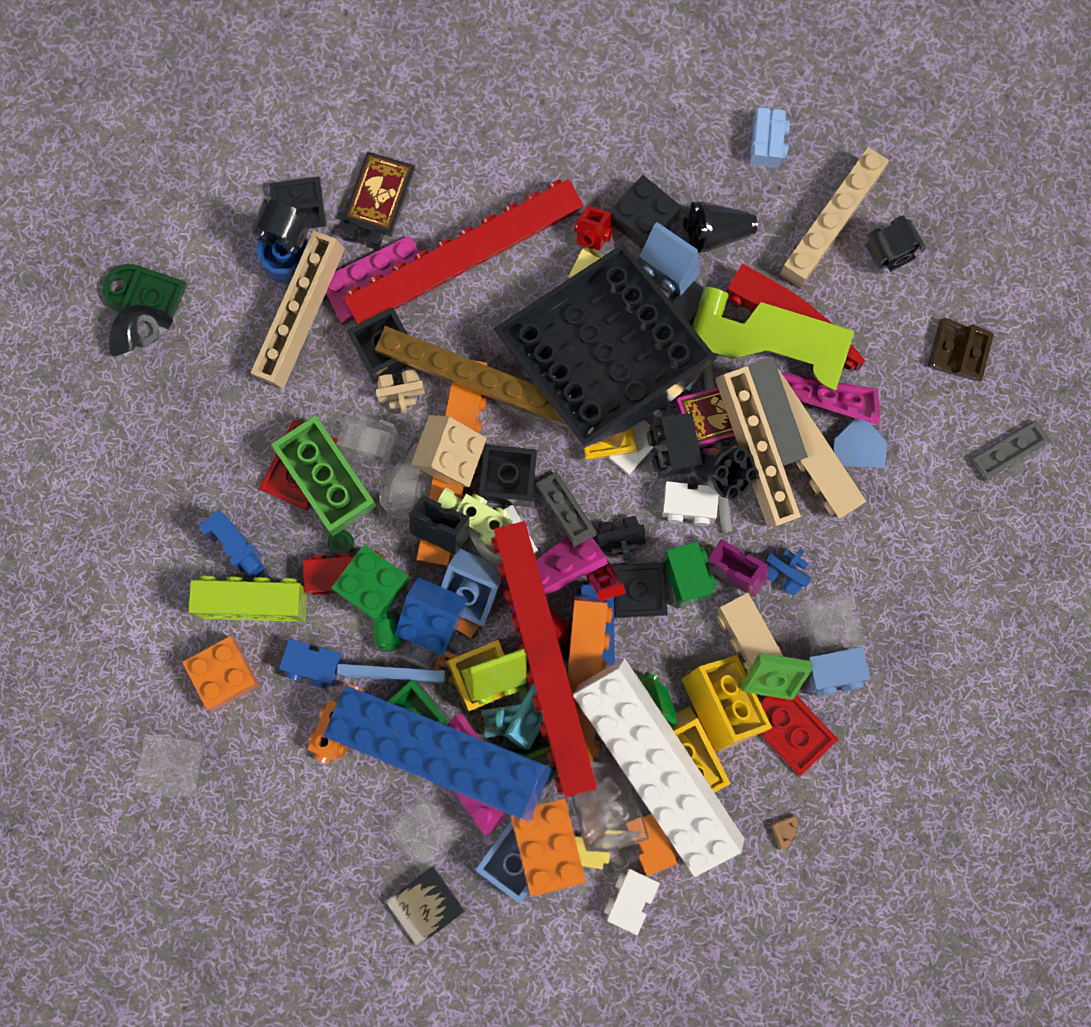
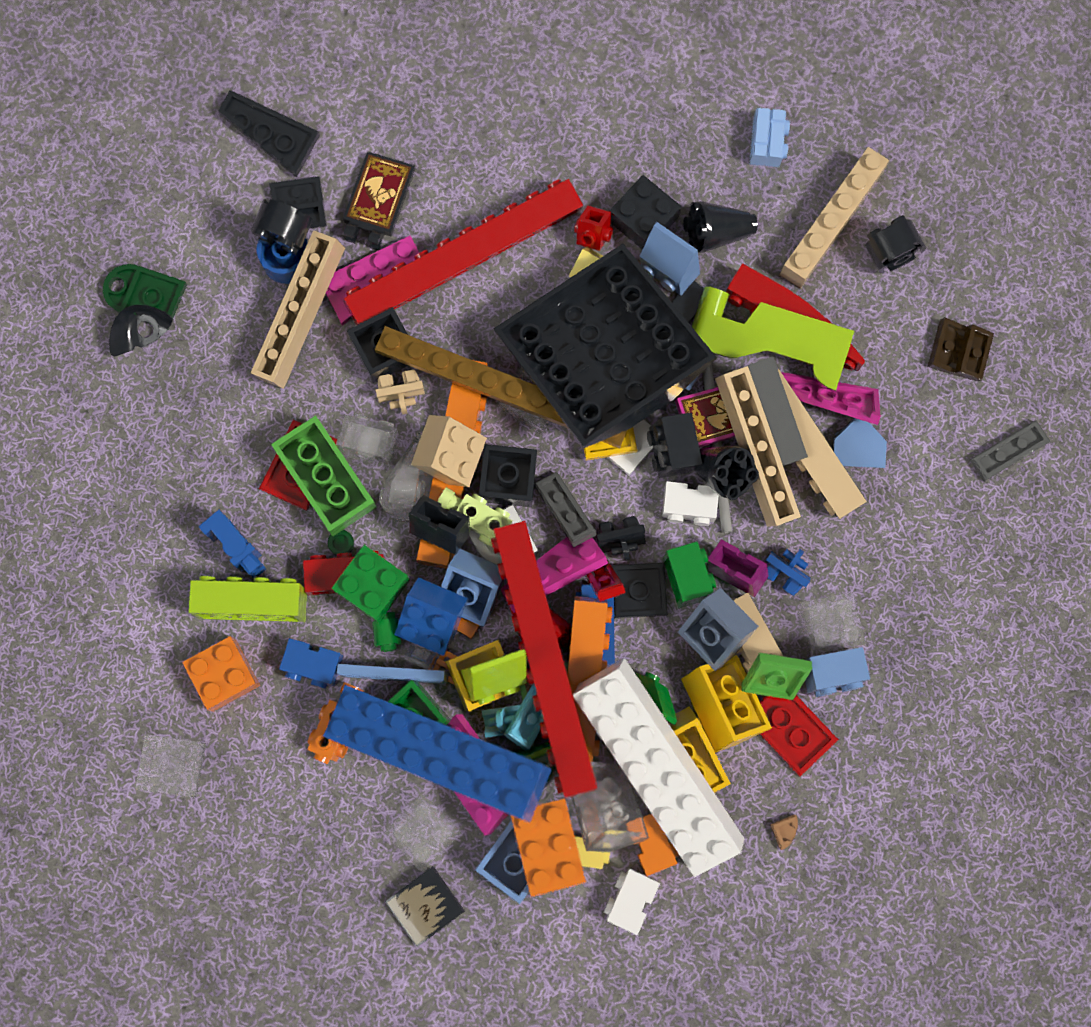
none -> black wing [218,90,320,178]
none -> sand blue brick [678,588,759,671]

